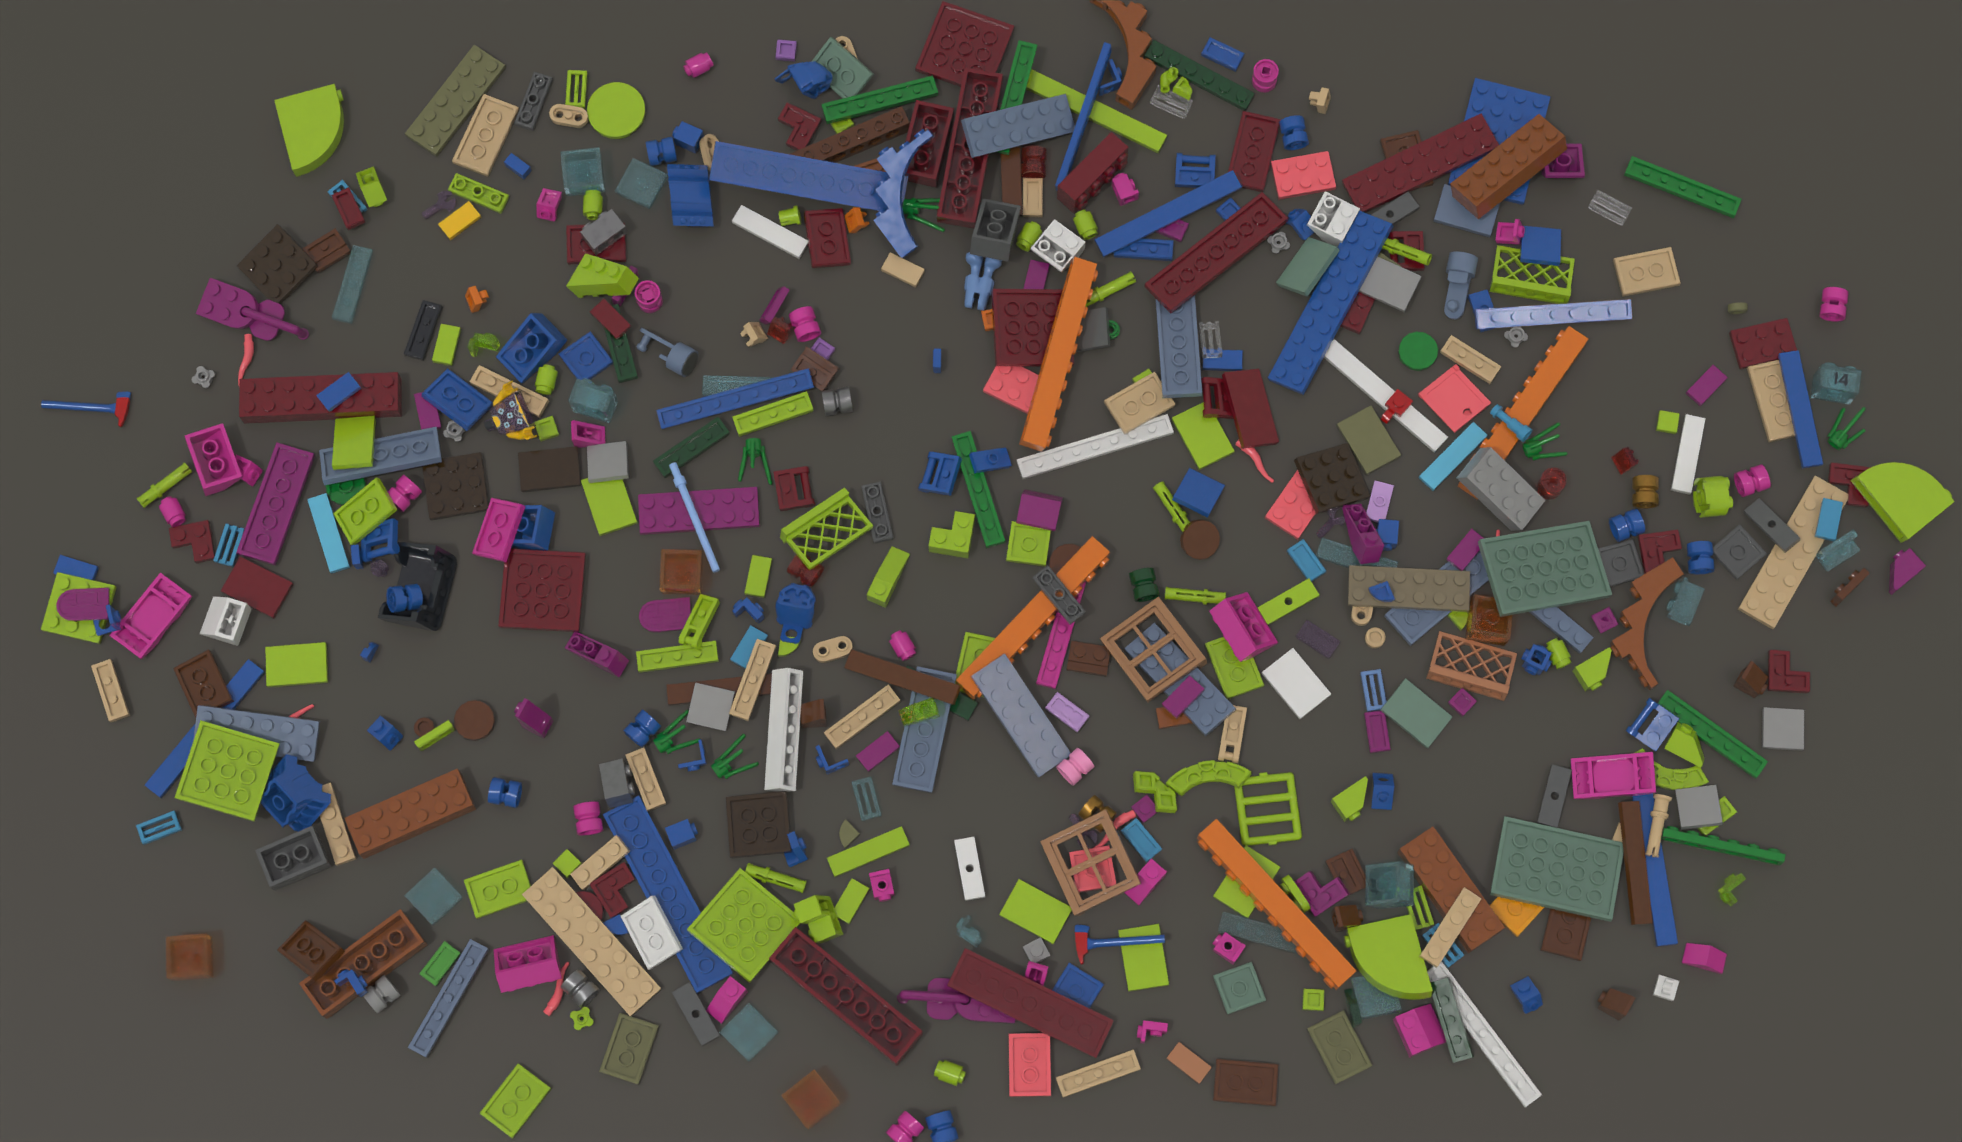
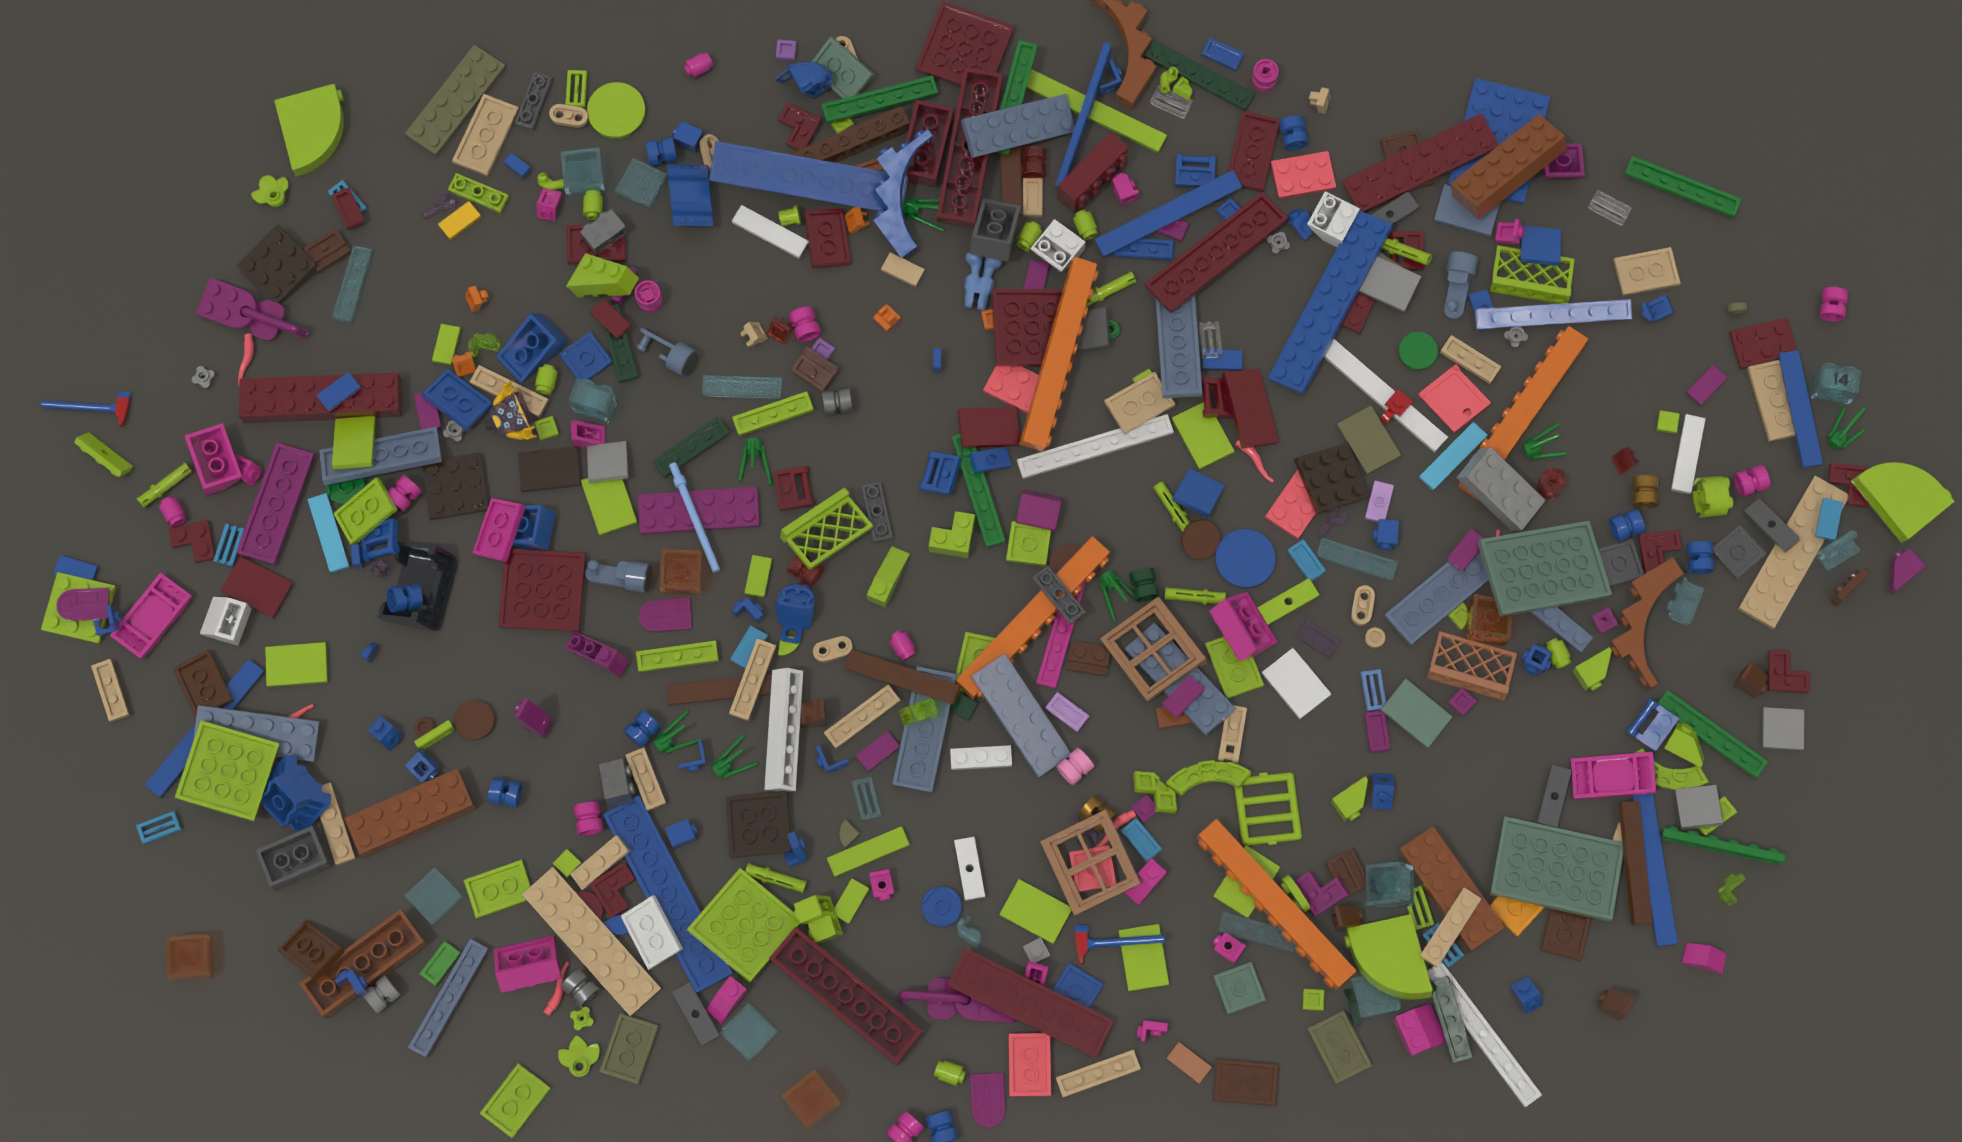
lime slope [356,166,387,207] -> none
black tile [404,300,442,361] -> none
blue tile [656,368,814,429] -> none
lime plate [679,594,720,649] -> none
light grey tile [686,683,735,731] -> none
magenta tile [759,286,789,325] -> none
sand green tile [1276,237,1340,297] -> none
magenta slope [1342,503,1384,564] -> none
dark tan plate [1348,565,1470,612] -> none
blue tile [1368,581,1395,602] -> none
dark azure piece [1490,404,1533,442] -> none
tan pin [1645,794,1672,858] -> none
white tile [1653,975,1679,1001] -> none
none -> lime tile [74,432,133,477]
none -> lime plate [251,175,289,207]
none -> blue brick [405,749,440,783]
none -> orange tile [452,352,476,377]
none -> lime arm [537,173,566,190]
none -> lime plate [558,1036,600,1077]
none -> sand blue piece [585,560,652,593]
none -> orange tile [873,304,901,332]
none -> blue tile [921,886,962,928]
none -> white plate [950,745,1012,770]
none -> dark red tile [957,407,1020,448]
none -> magenta window [970,1073,1006,1128]
none -> green plant [1099,570,1134,622]
none -> blue tile [1215,529,1275,589]
none -> blue bracket [1641,295,1675,323]

